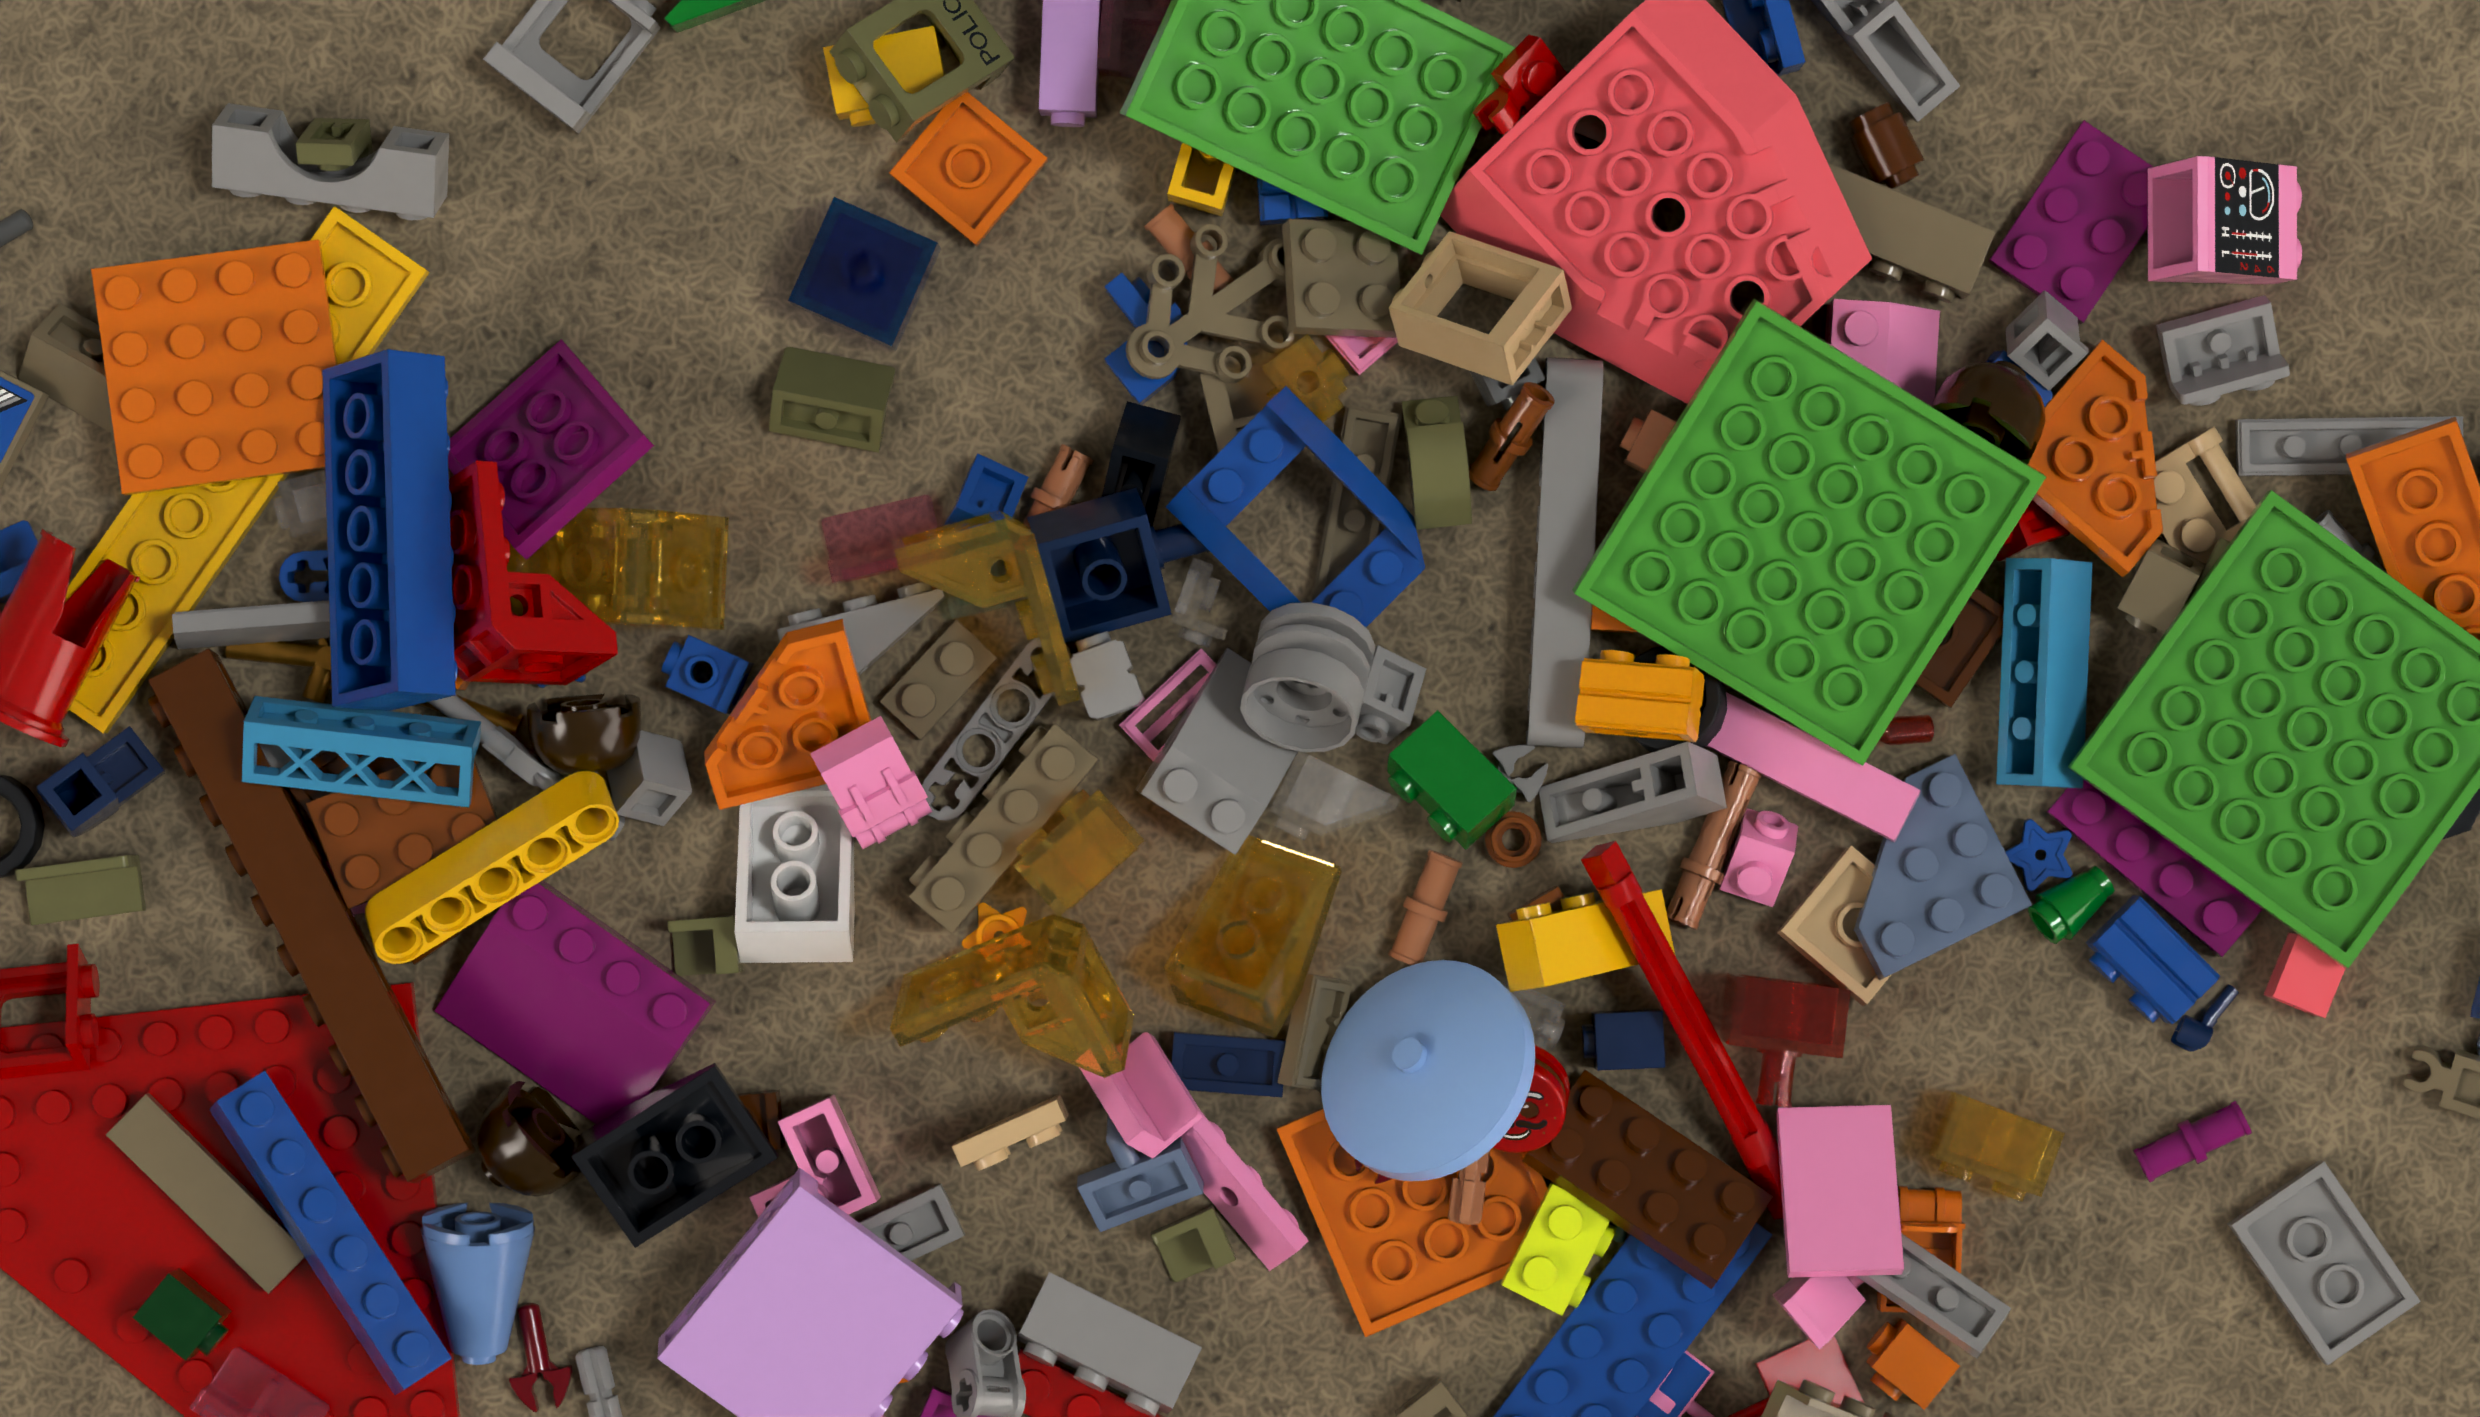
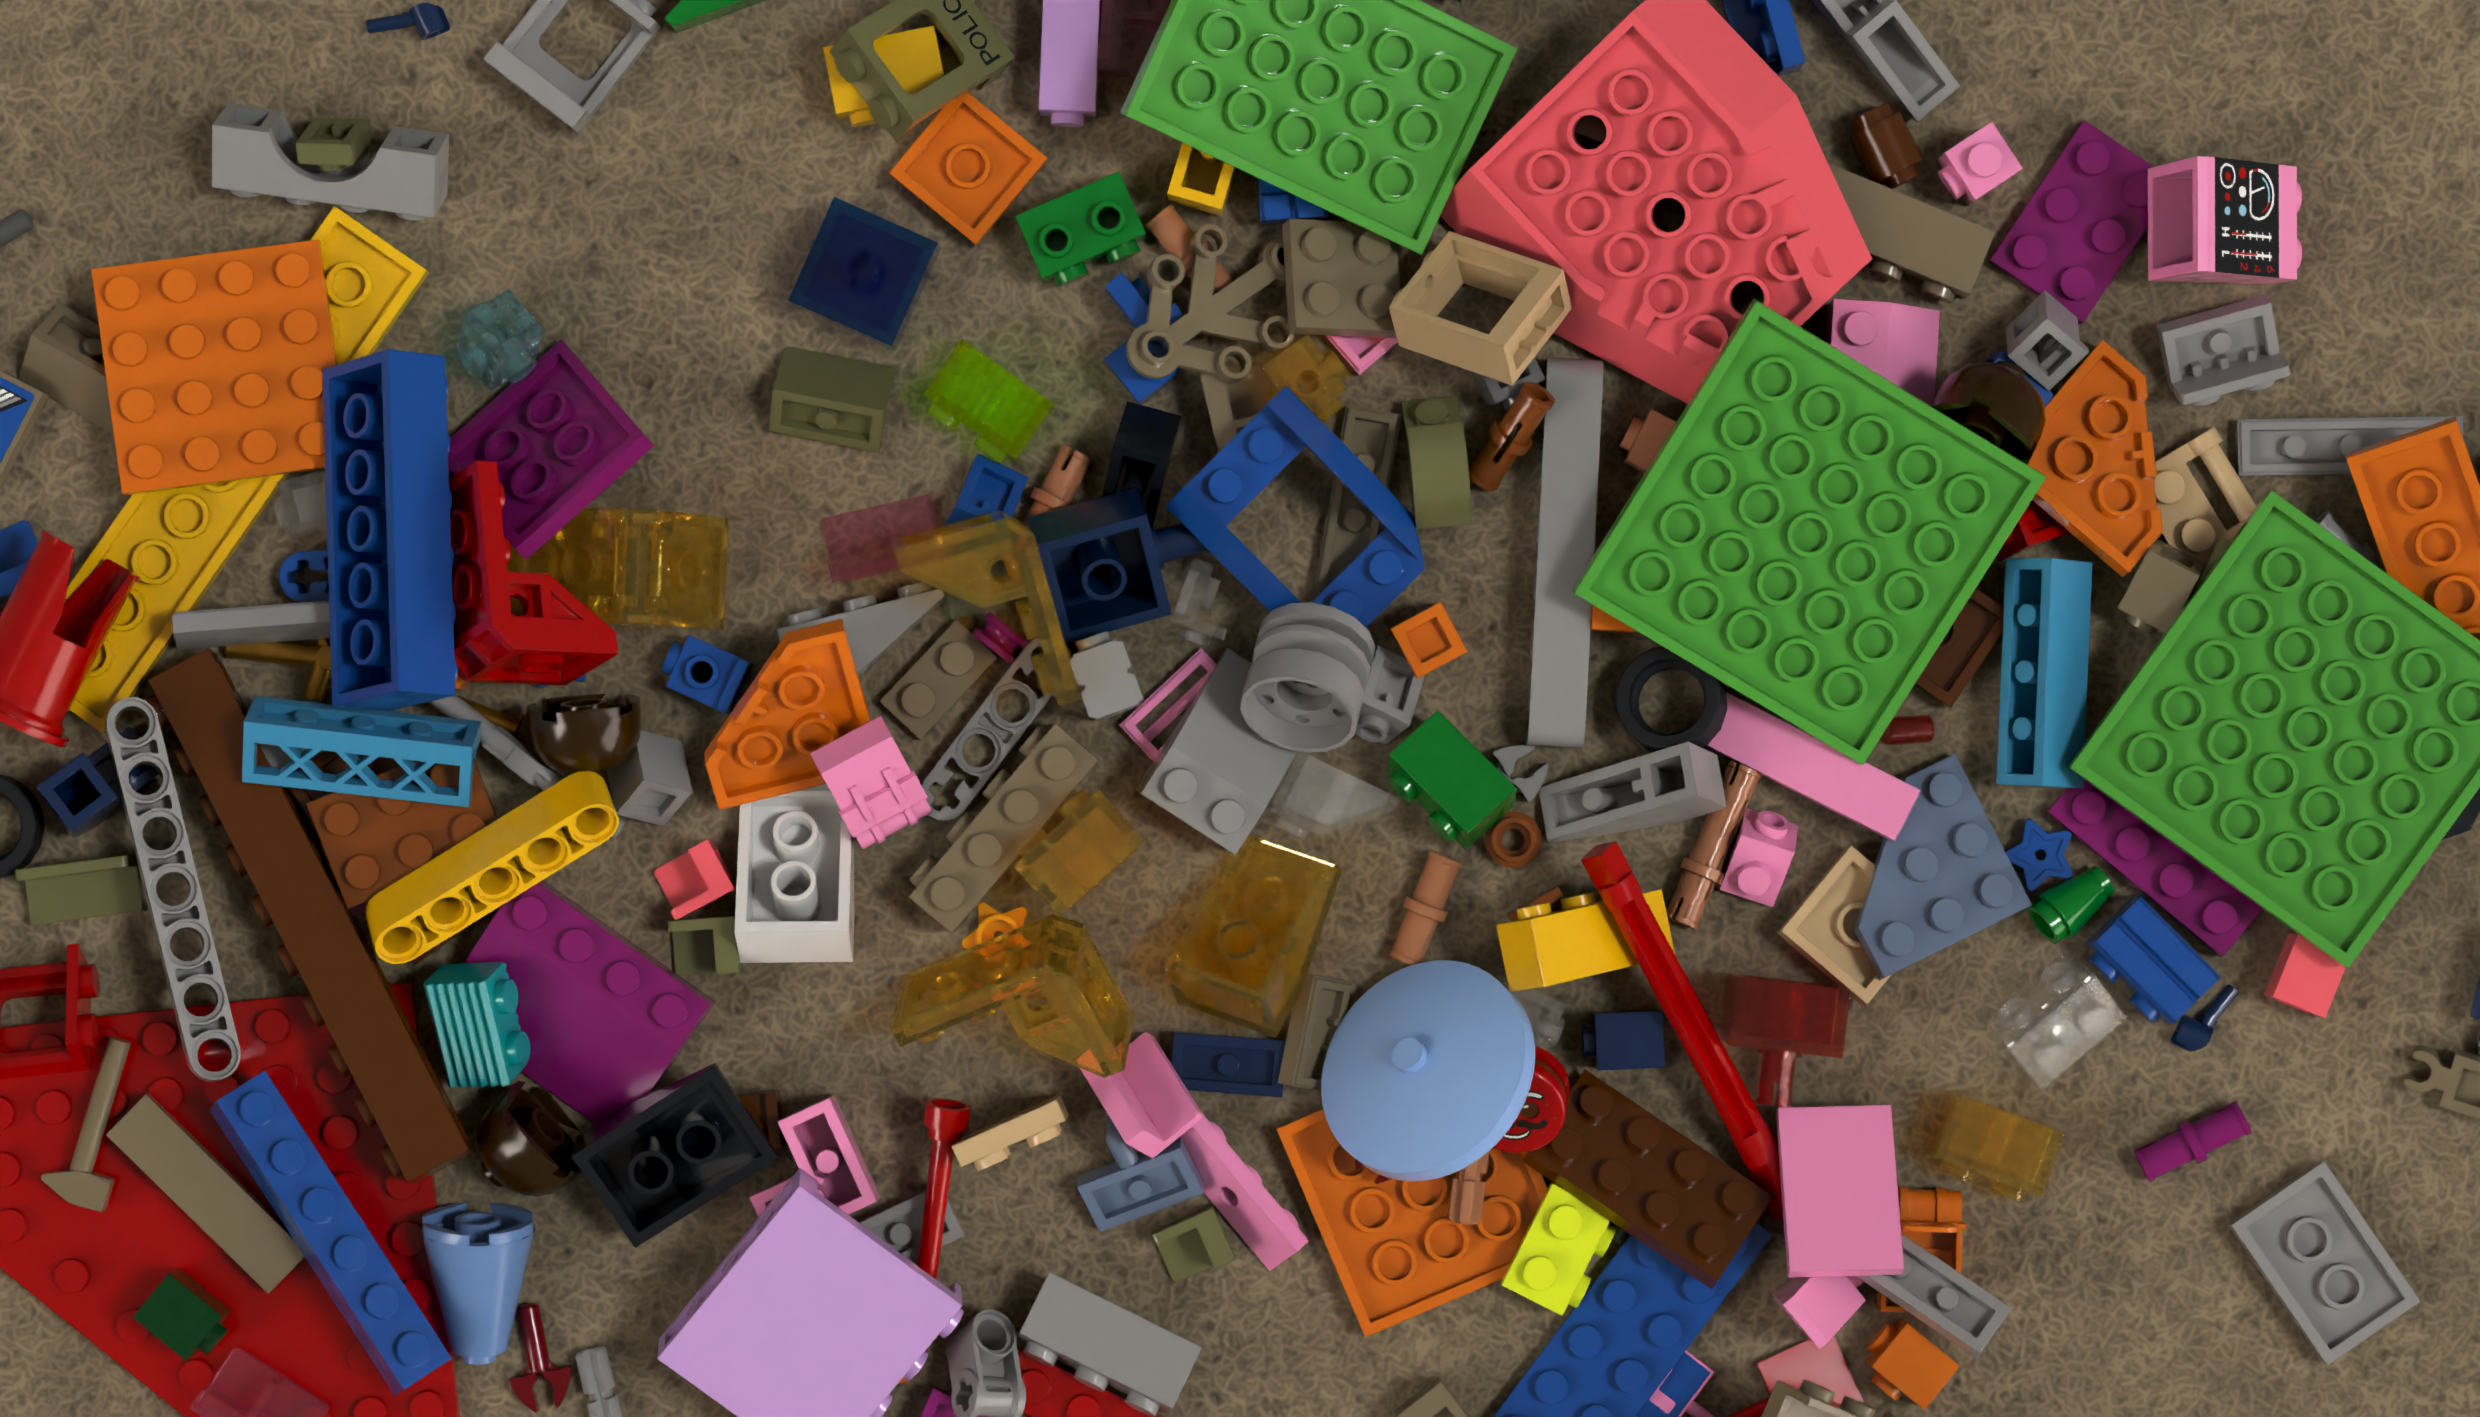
red plate [1473,34,1567,134] -> none
light orange brick [1575,650,1705,742] -> none
none -> dark tan piece [41,1036,131,1212]
none -> light grey beam [105,697,241,1082]
none -> dark blue hand [366,3,450,40]
none -> teal brick [423,962,530,1088]
none -> clear light blue brick [456,289,544,391]
none -> coral panel [654,839,736,921]
none -> red piece [916,1098,971,1352]
none -> clear neon green brick [923,339,1056,464]
none -> magenta bush [972,611,1028,664]
none -> green brick [1015,171,1147,287]
none -> orange panel [1389,602,1468,679]
none -> bright pink brick [1937,122,2023,206]
none -> clear bracket [1985,953,2127,1091]

